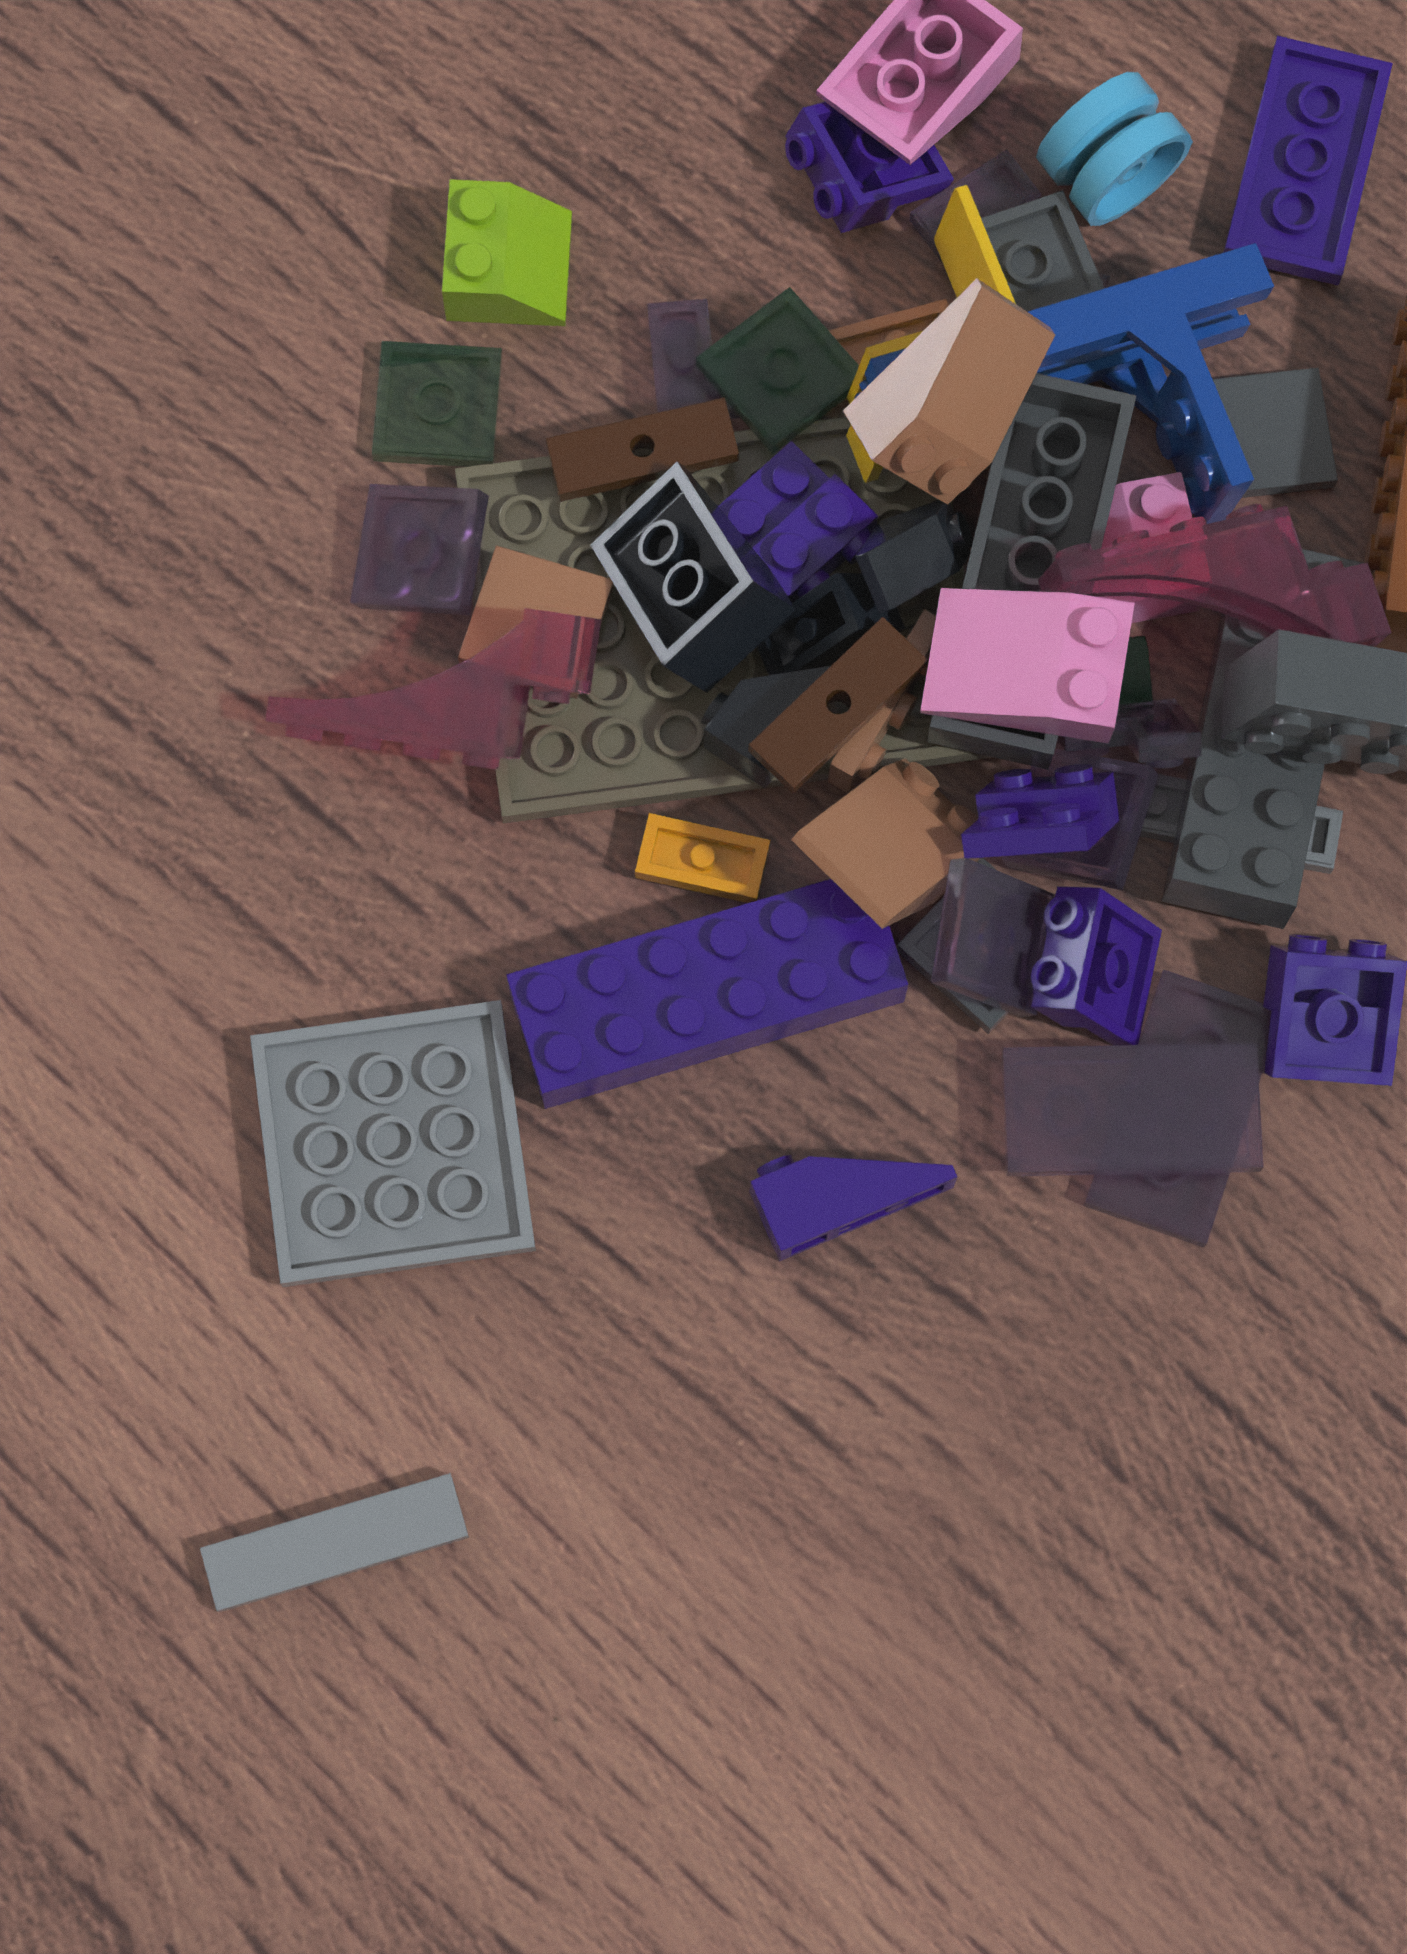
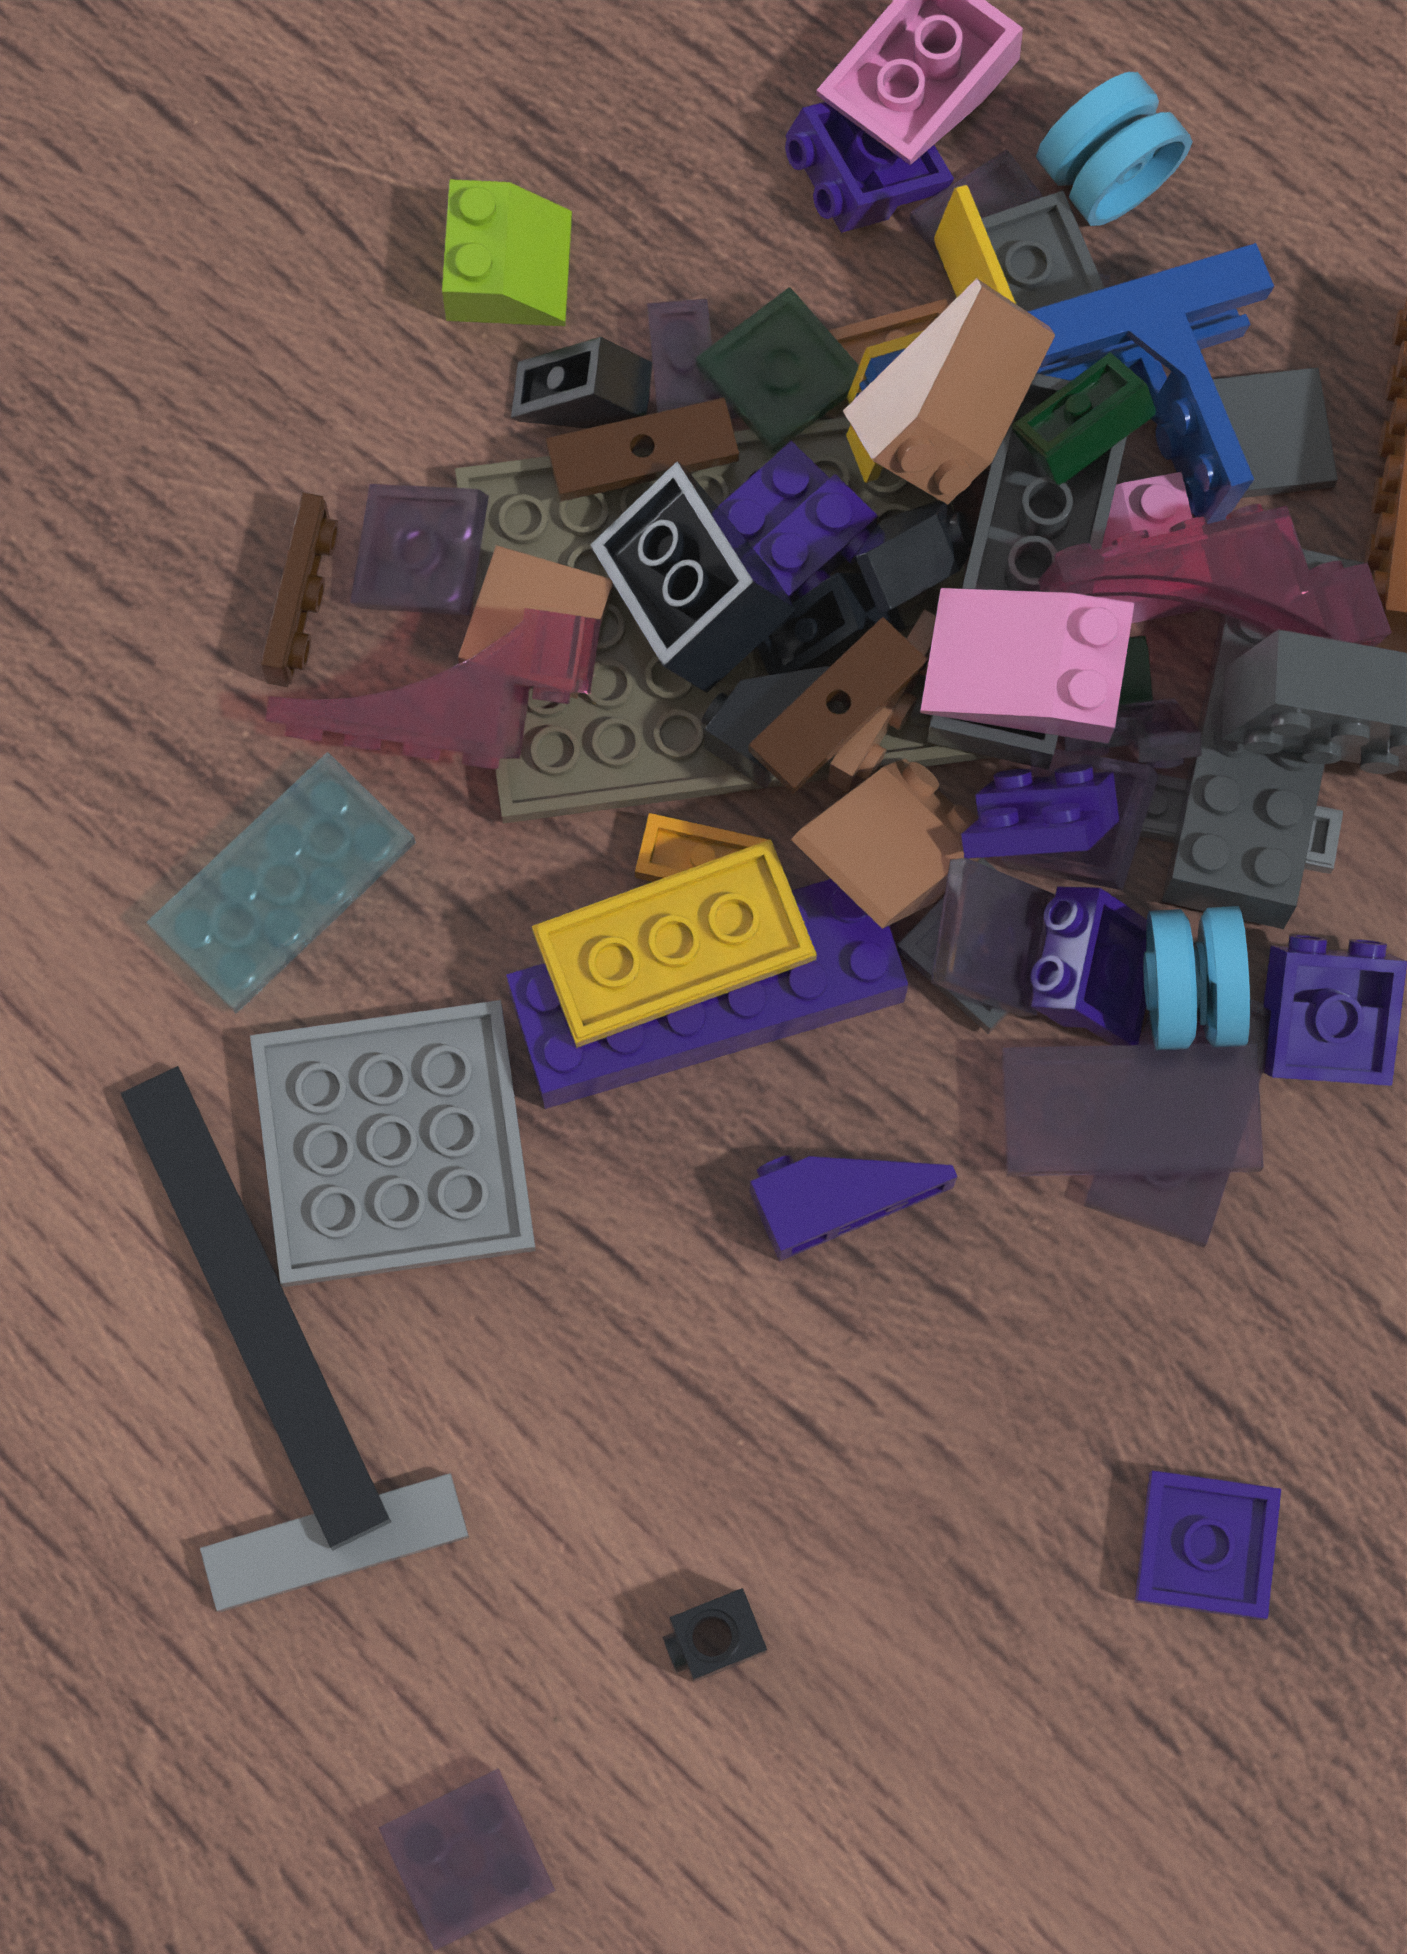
clear green tile [372,341,503,467] -> none
dark purple plate [1223,36,1393,285] -> none
none -> black tile [121,1066,391,1551]
none -> clear light blue plate [147,752,416,1014]
none -> reddish brown tile [261,492,338,688]
none -> clear purple plate [378,1768,556,1951]
none -> black slope [511,337,653,429]
none -> yellow tile [532,839,817,1048]
none -> black brick [662,1588,767,1683]
none -> dark green slope [1011,352,1156,485]
none -> dark purple plate [1135,1470,1281,1621]
none -> medium azure wheel [1143,906,1250,1051]

